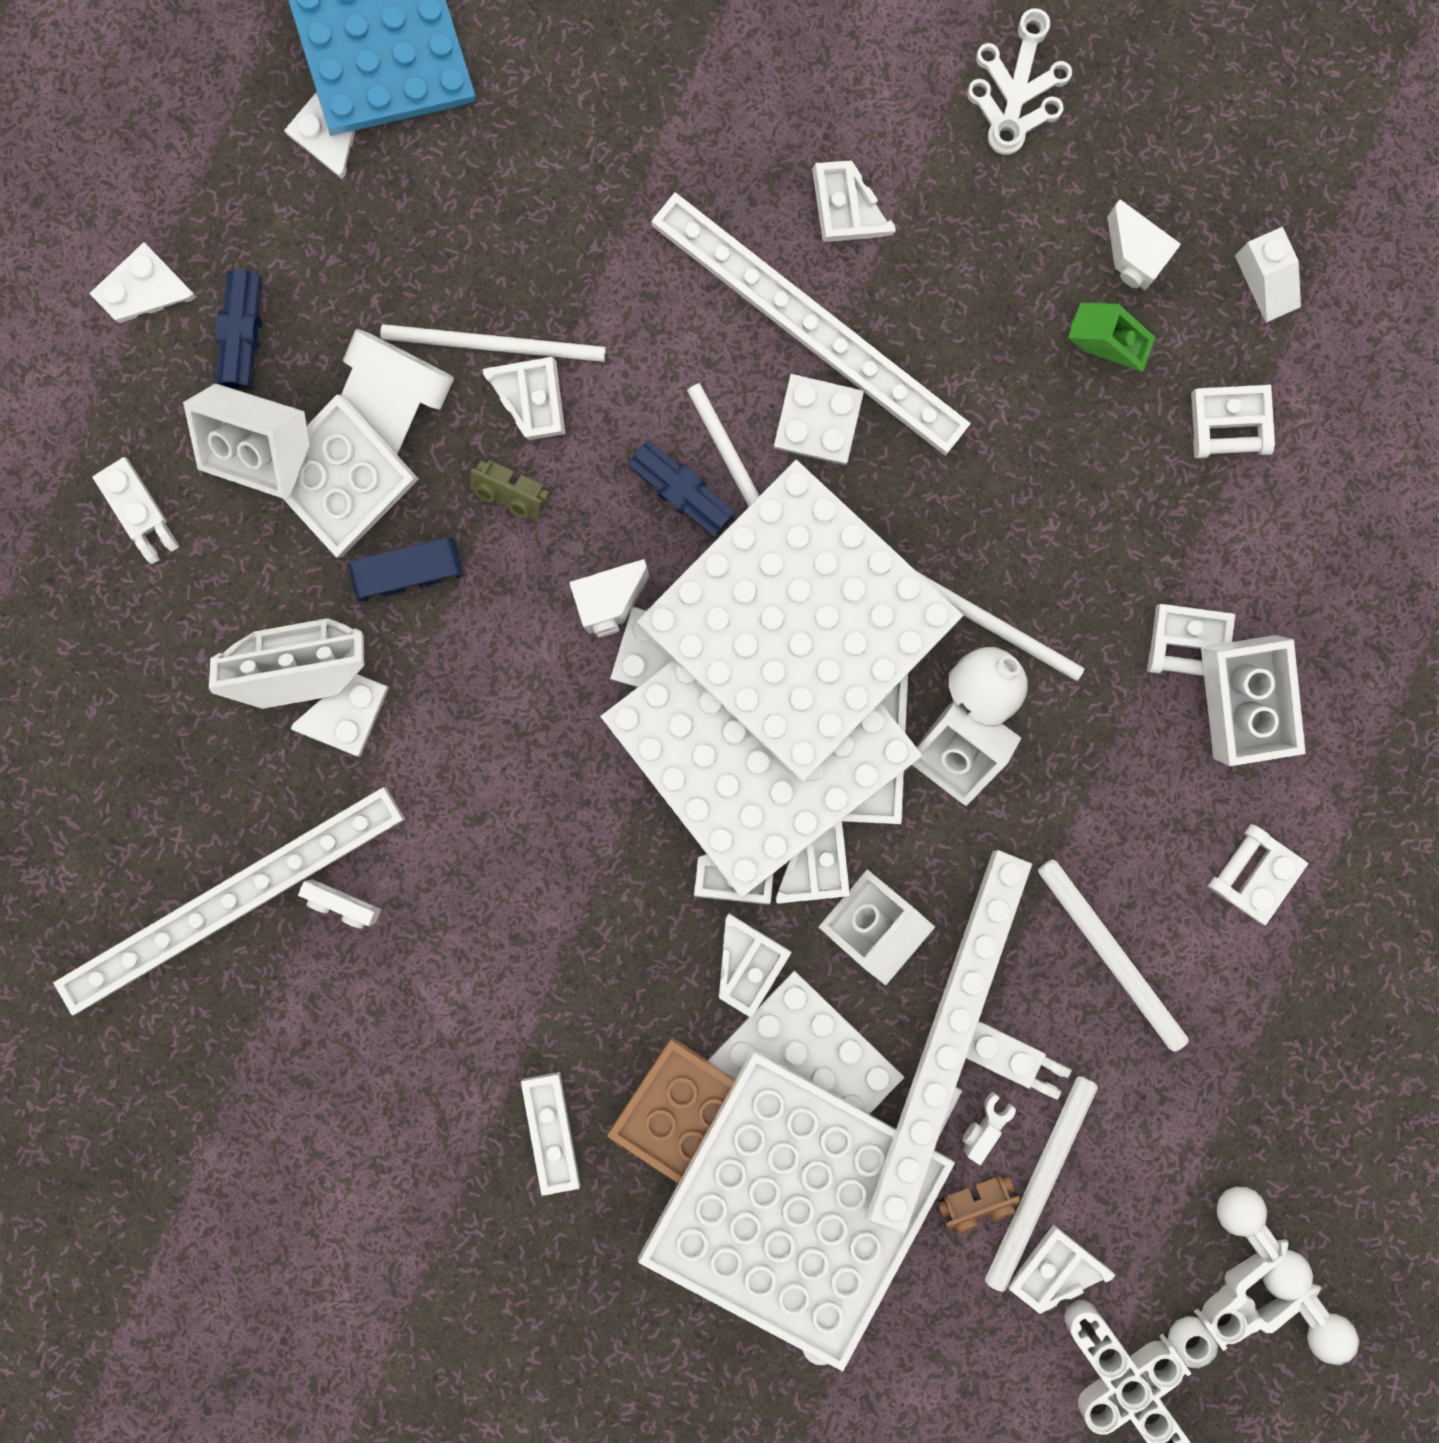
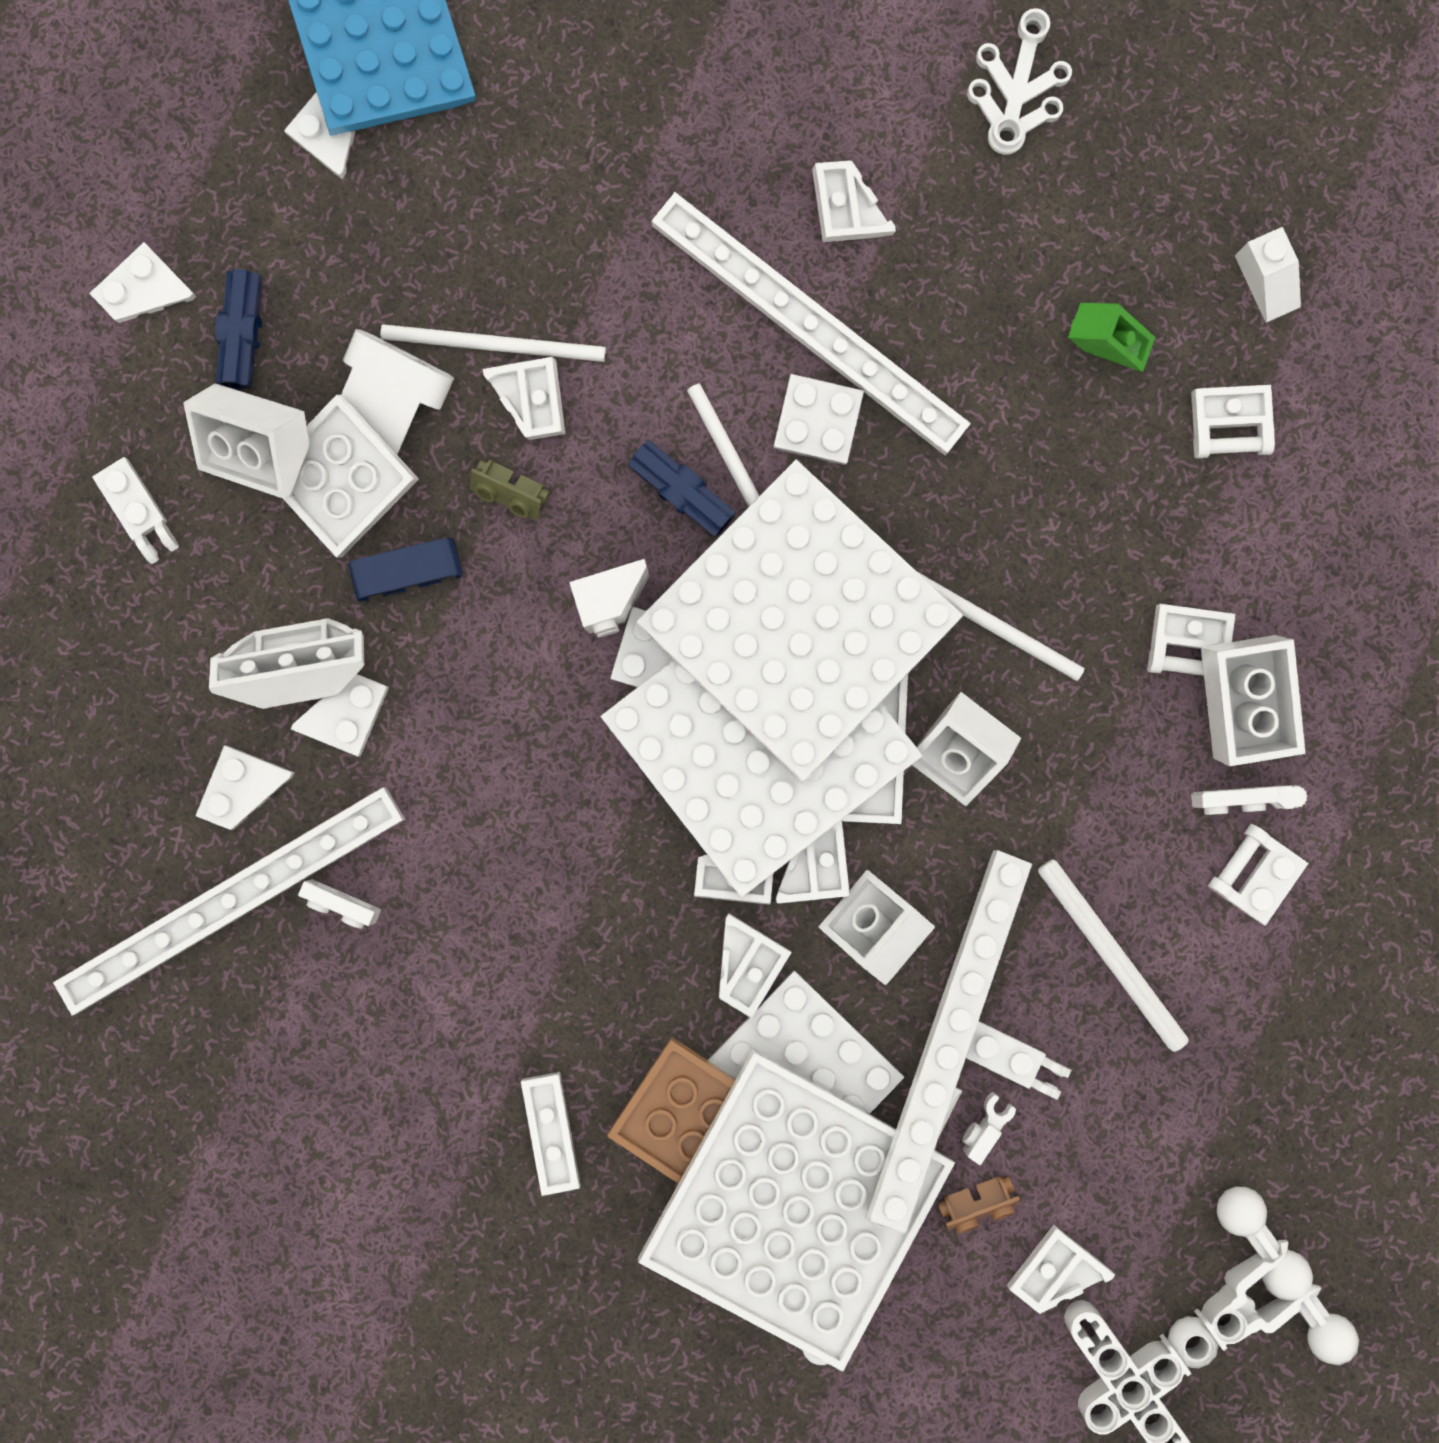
white cylinder [948,647,1028,725] -> none
white axle [985,1076,1098,1292] -> none
white slope [1107,200,1181,290] -> none
none -> white wing [196,745,295,830]
none -> white hinge [1191,785,1308,815]

